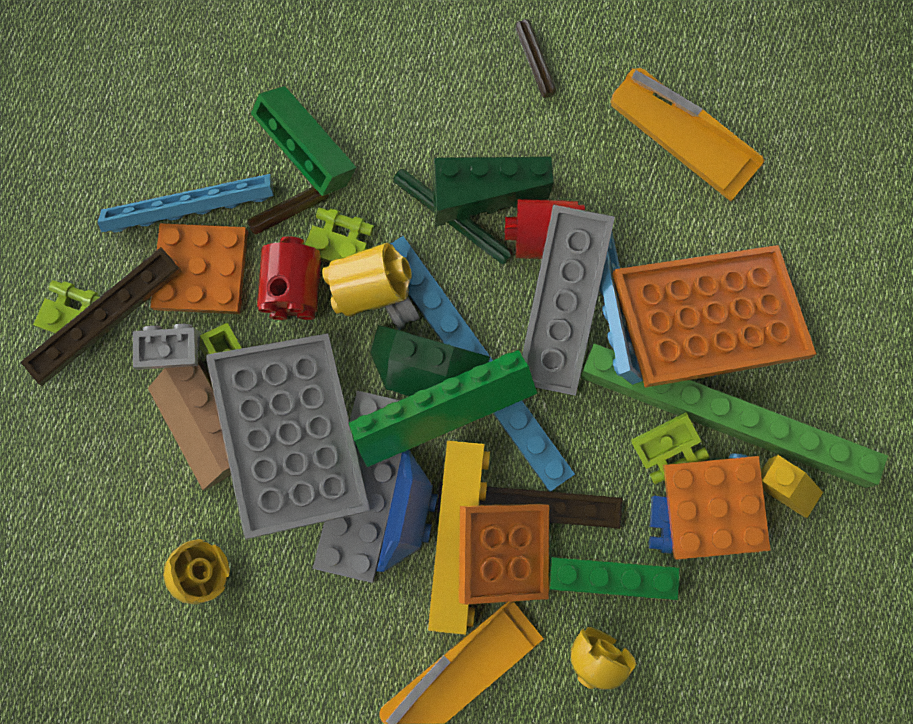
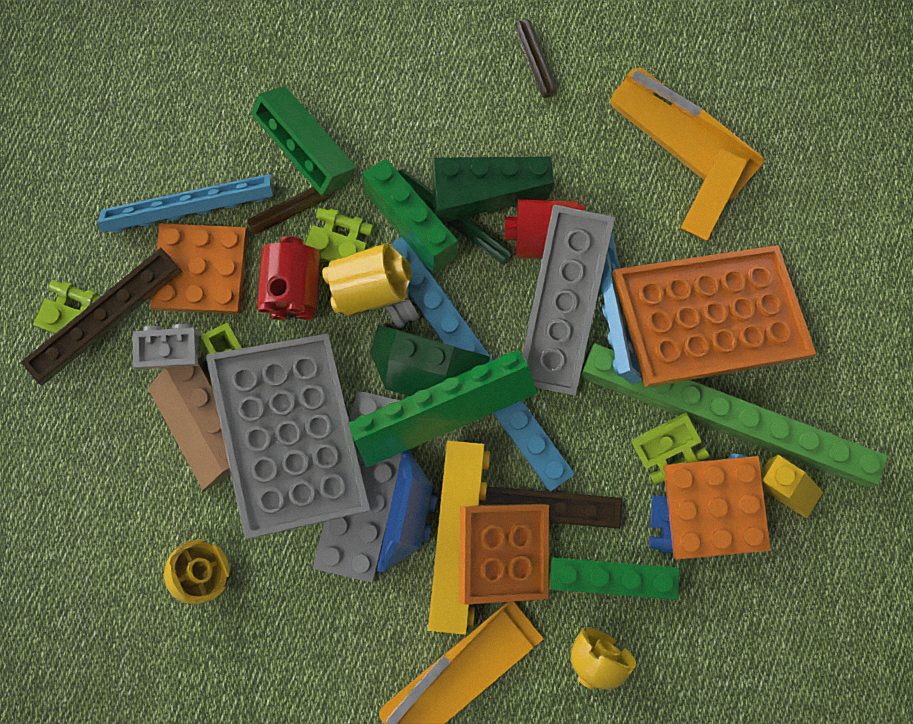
none -> green brick [362,159,458,273]
none -> light orange tile [680,148,747,241]

